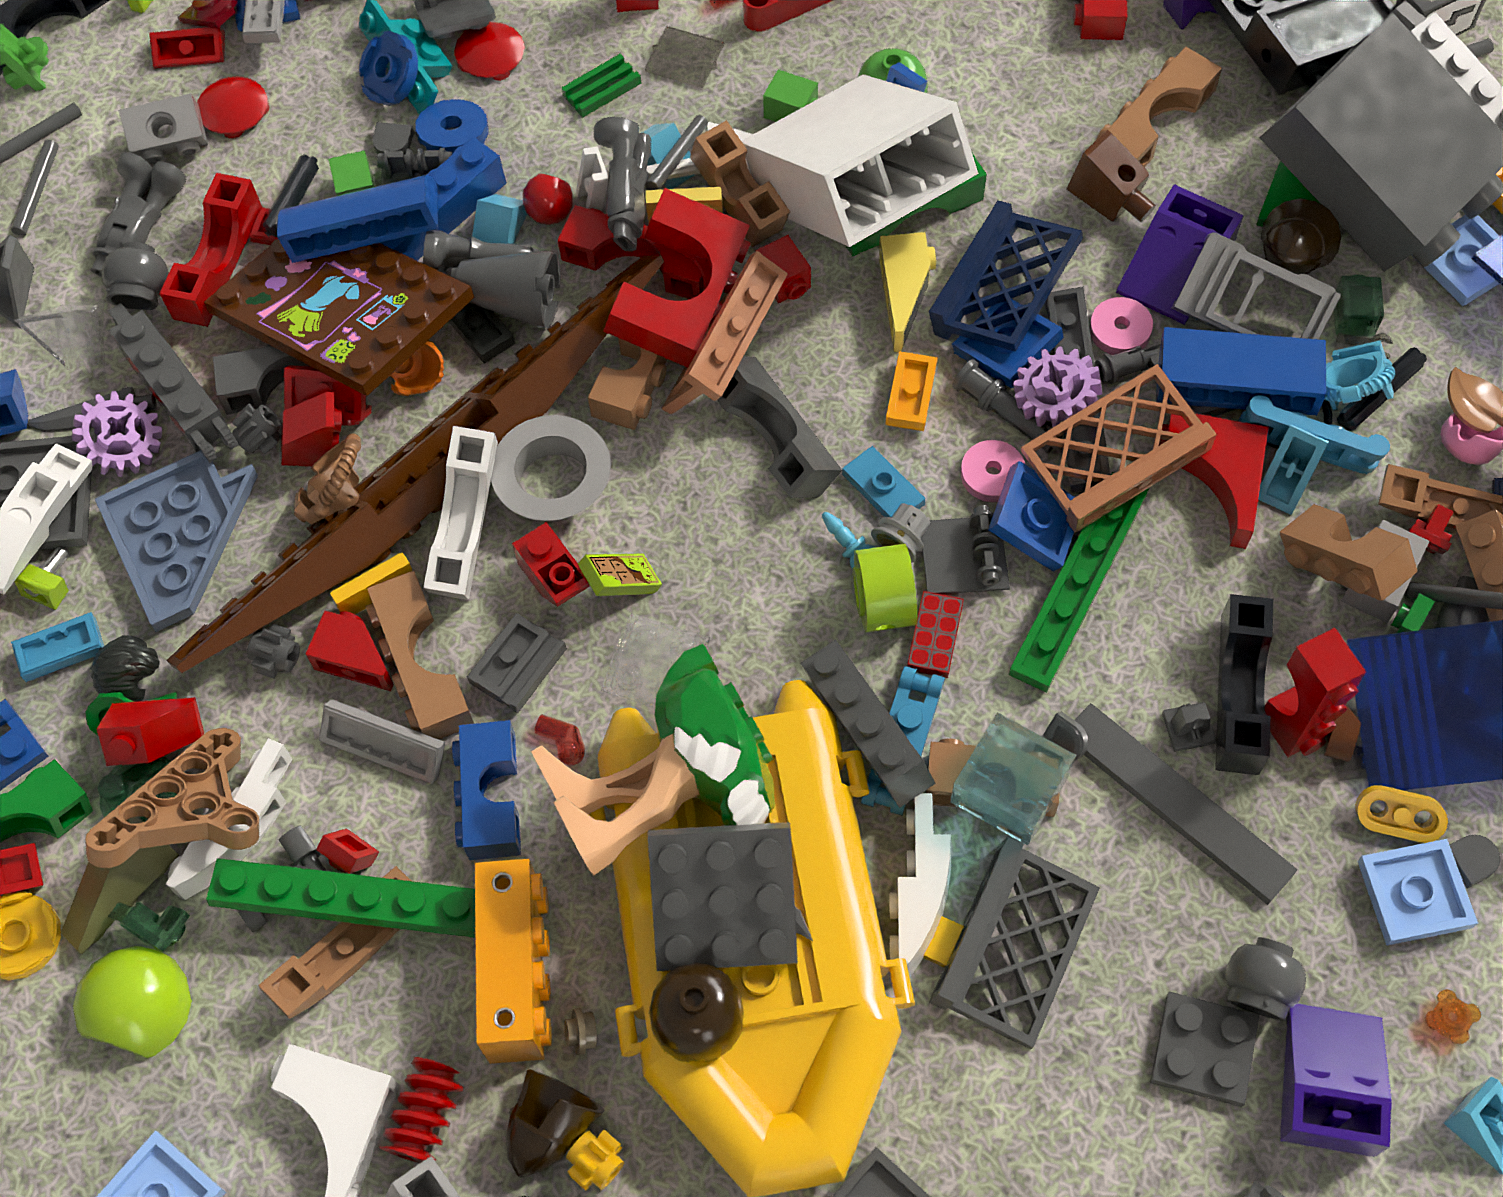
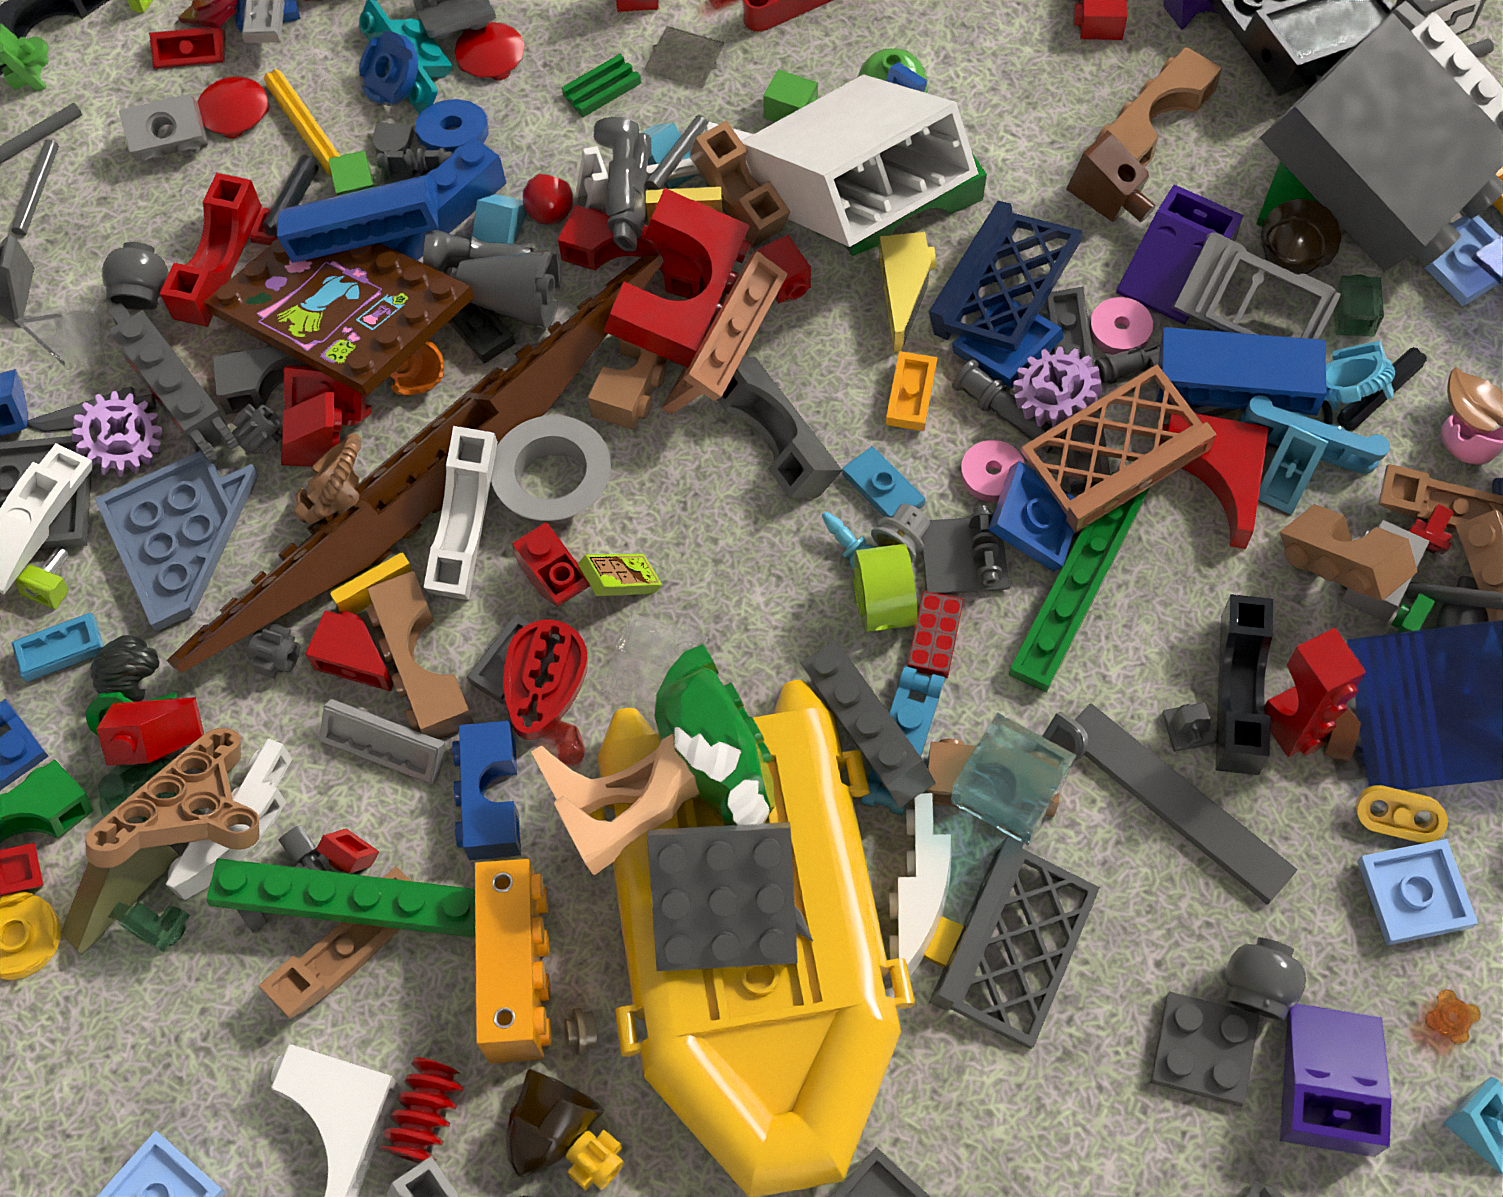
lime cylinder [73,946,192,1058] -> none
dark grey piece [91,152,186,277] -> none
dark brown cylinder [649,963,744,1062] -> none
clear smoke hand [1336,333,1393,359] -> none
dark grey tile [1449,835,1500,888] -> none
none -> yellow axle [264,69,340,176]
none -> red piece [503,619,588,740]

